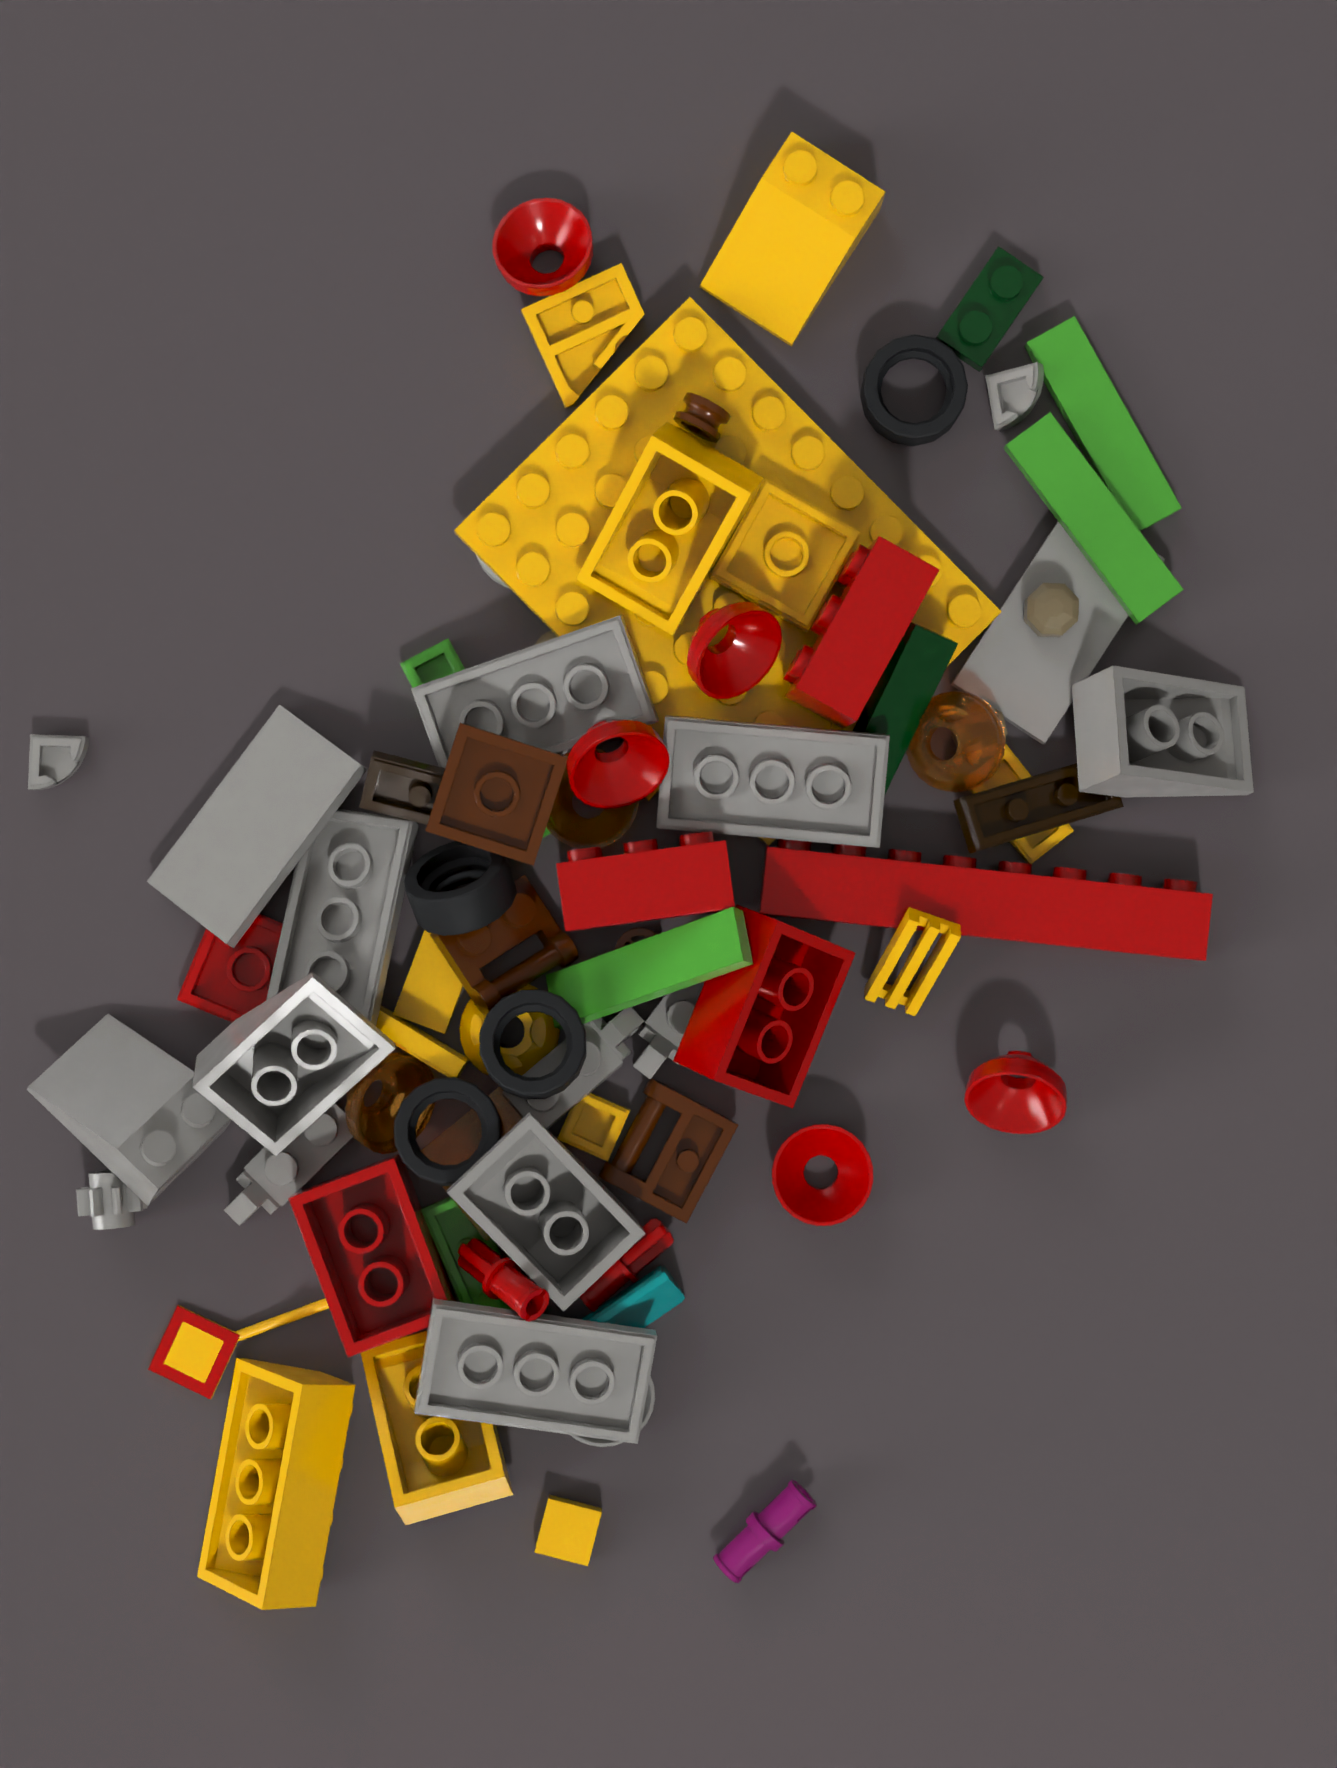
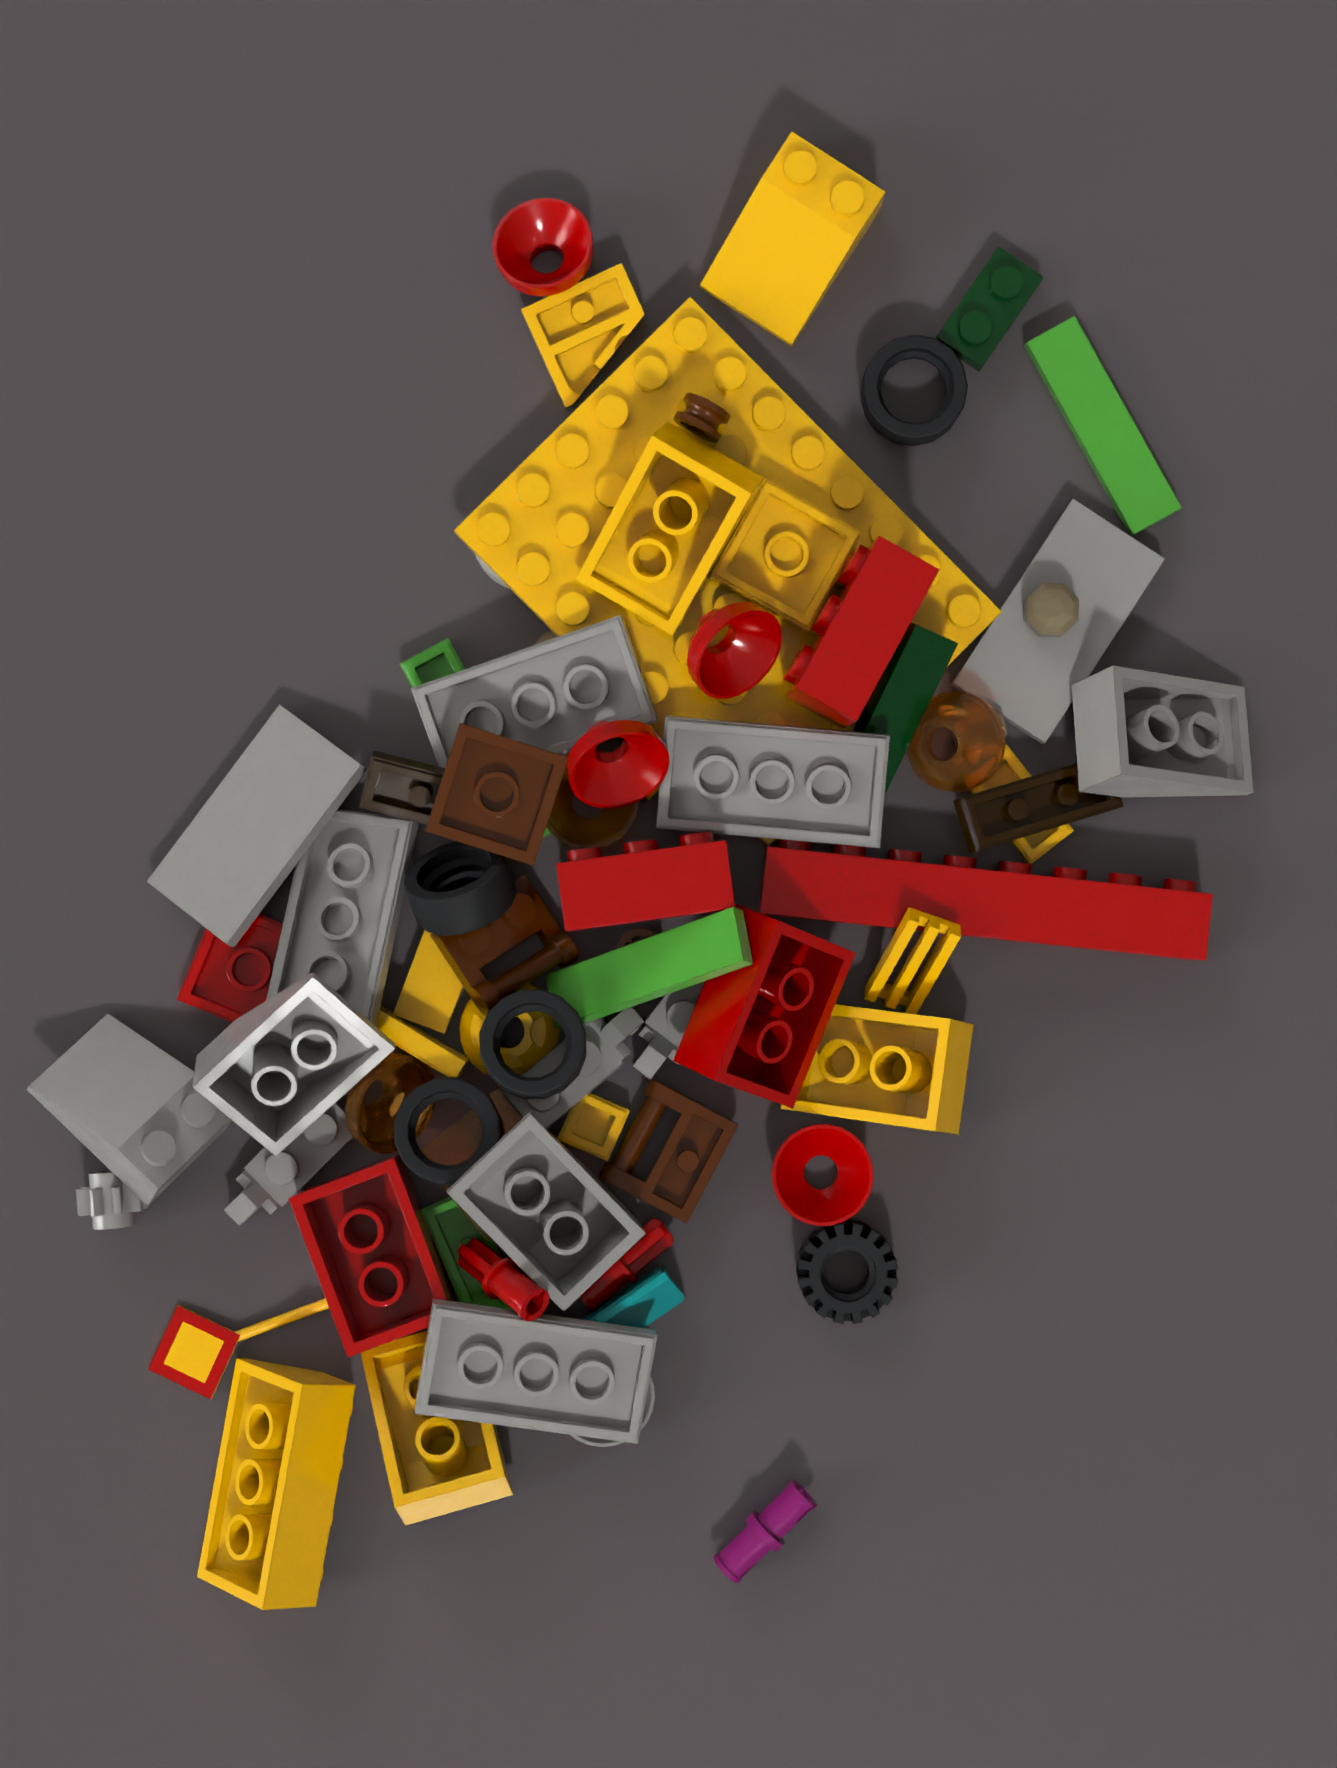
light grey tile [28,734,89,790] -> none
yellow tile [534,1494,602,1566] -> none
red piece [964,1051,1067,1134] -> none
light grey tile [985,362,1044,431] -> none
bright green tile [1003,412,1184,625] -> none
none -> yellow slope [781,1004,974,1135]
none -> black tyre [796,1219,898,1324]

